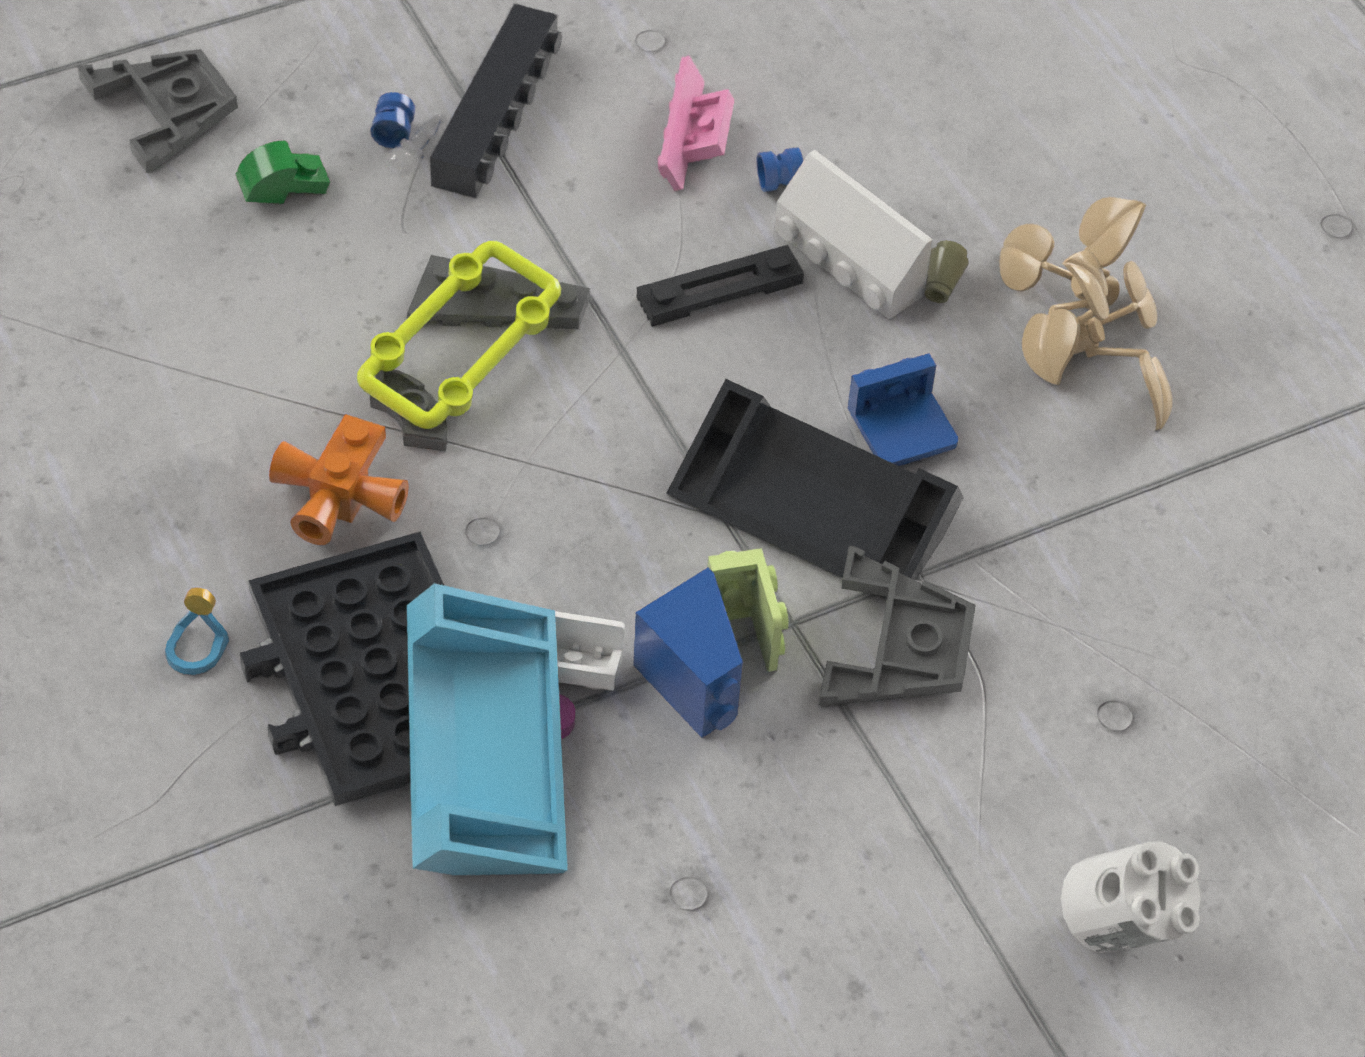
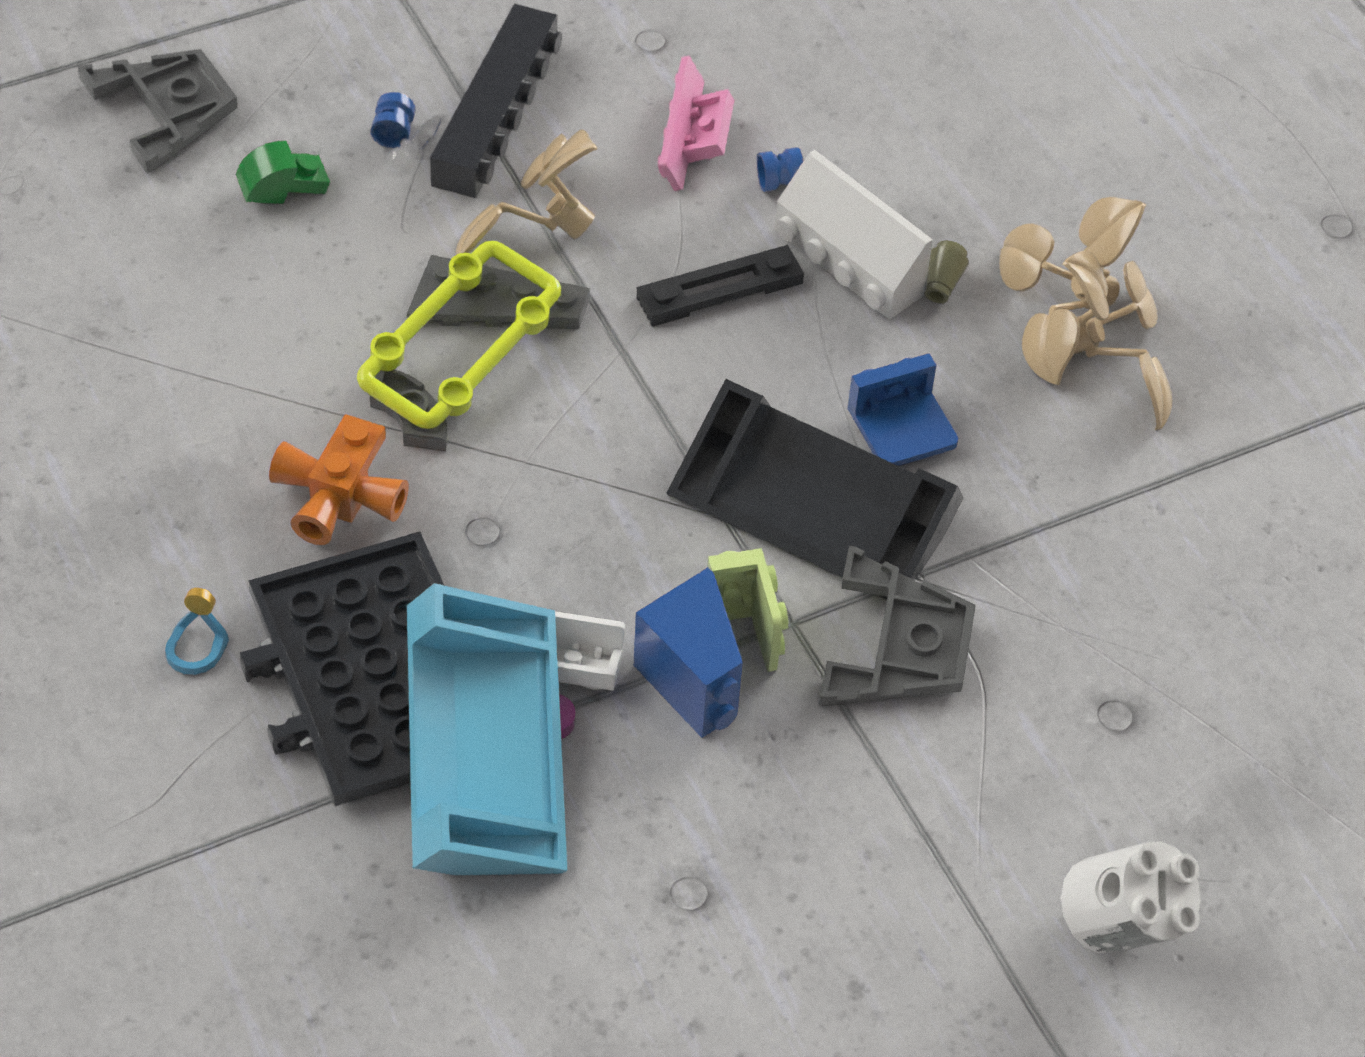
none -> tan plant [455,129,598,255]

